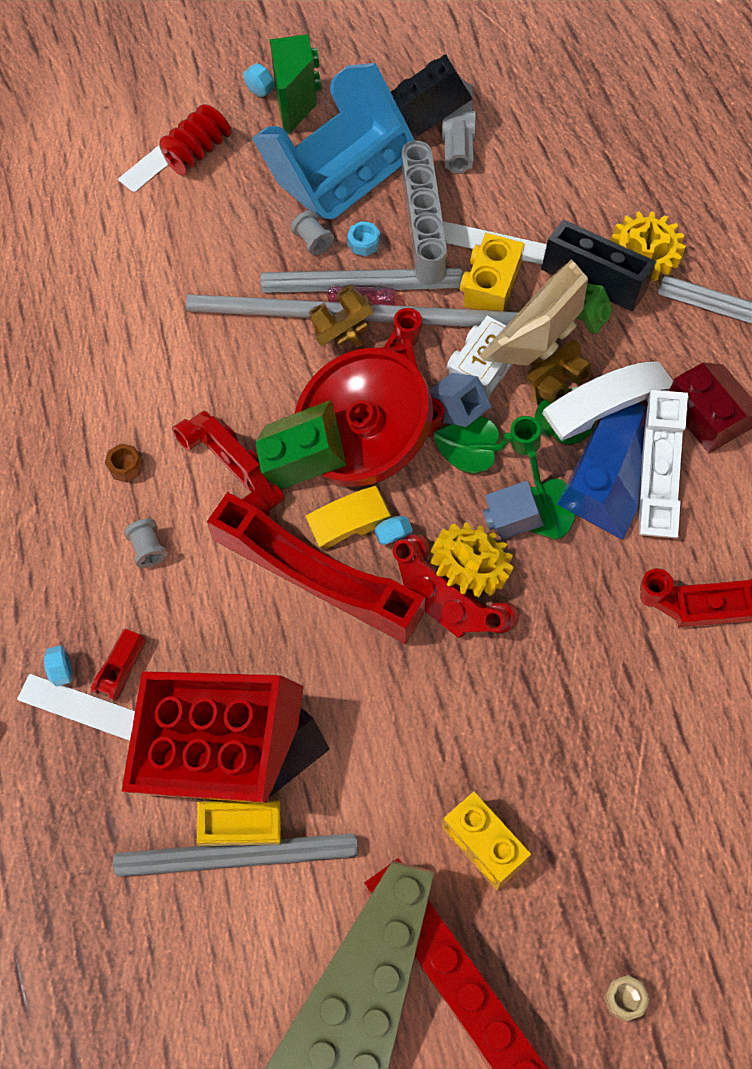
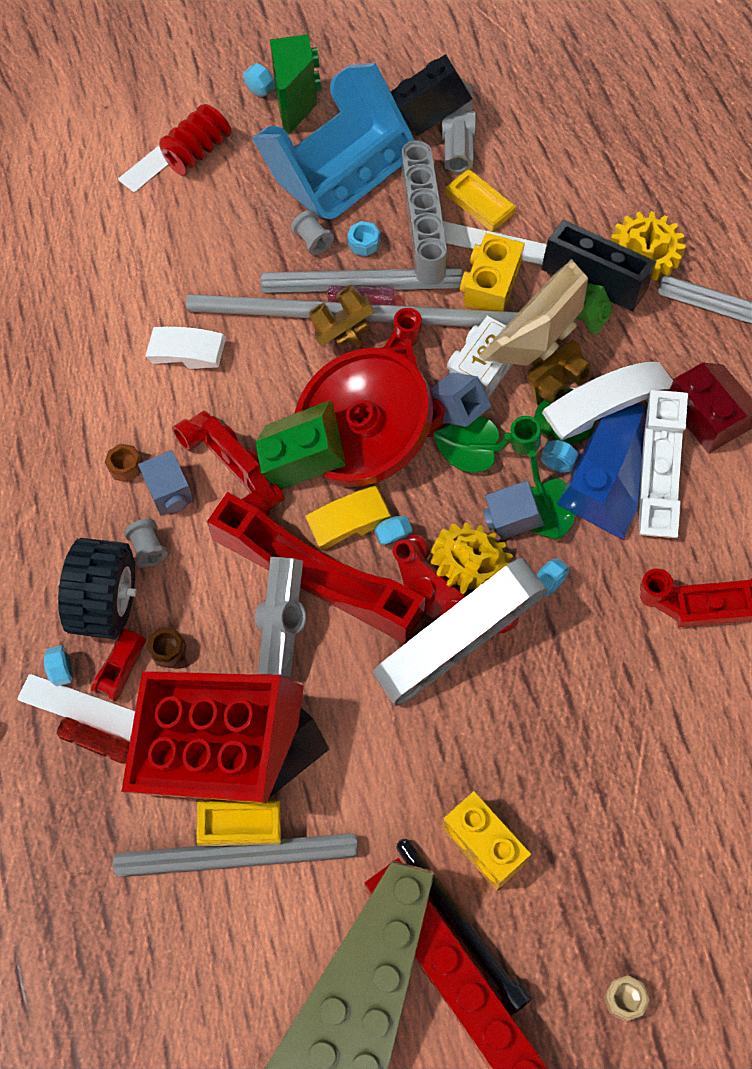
none -> clear red axle [56,717,130,764]
none -> black wheel [58,538,137,639]
none -> sand blue brick [138,450,194,516]
none -> white slope [145,327,226,369]
none -> reddish brown tile [146,627,186,667]
none -> light grey piece [255,557,307,677]
none -> beam [372,558,547,706]
none -> black piece [396,839,534,1016]
none -> yellow tile [445,169,516,232]
none -> medium azure tile [536,558,570,597]
none -> medium azure tile [540,440,578,473]

